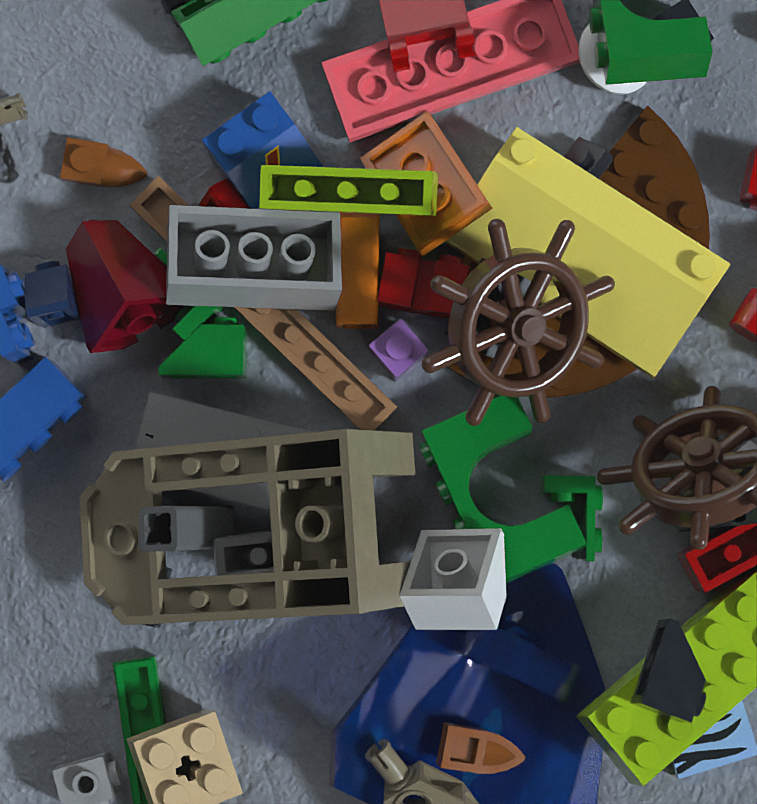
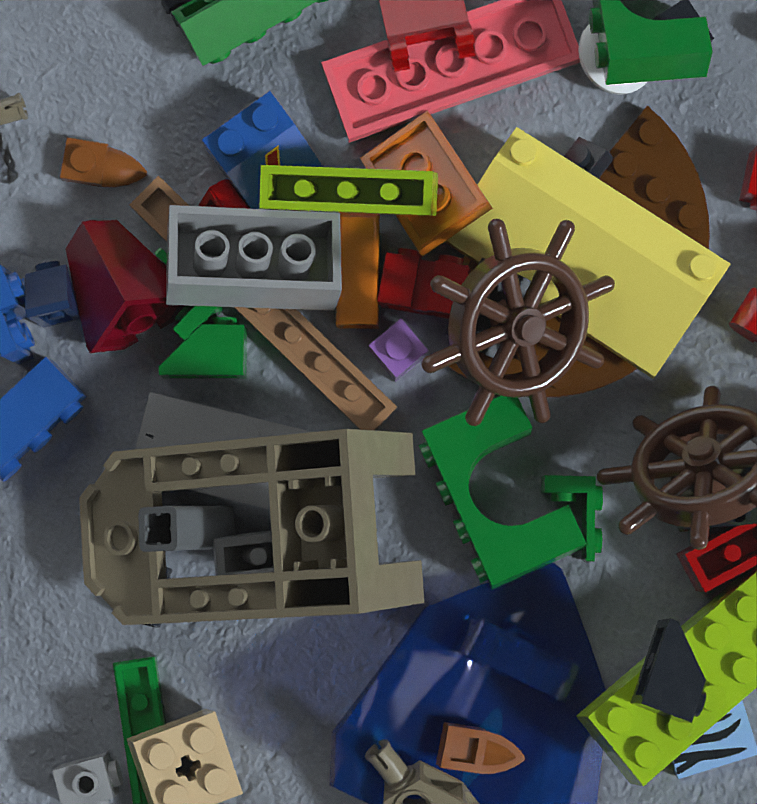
white slope [399,528,506,630] -> none

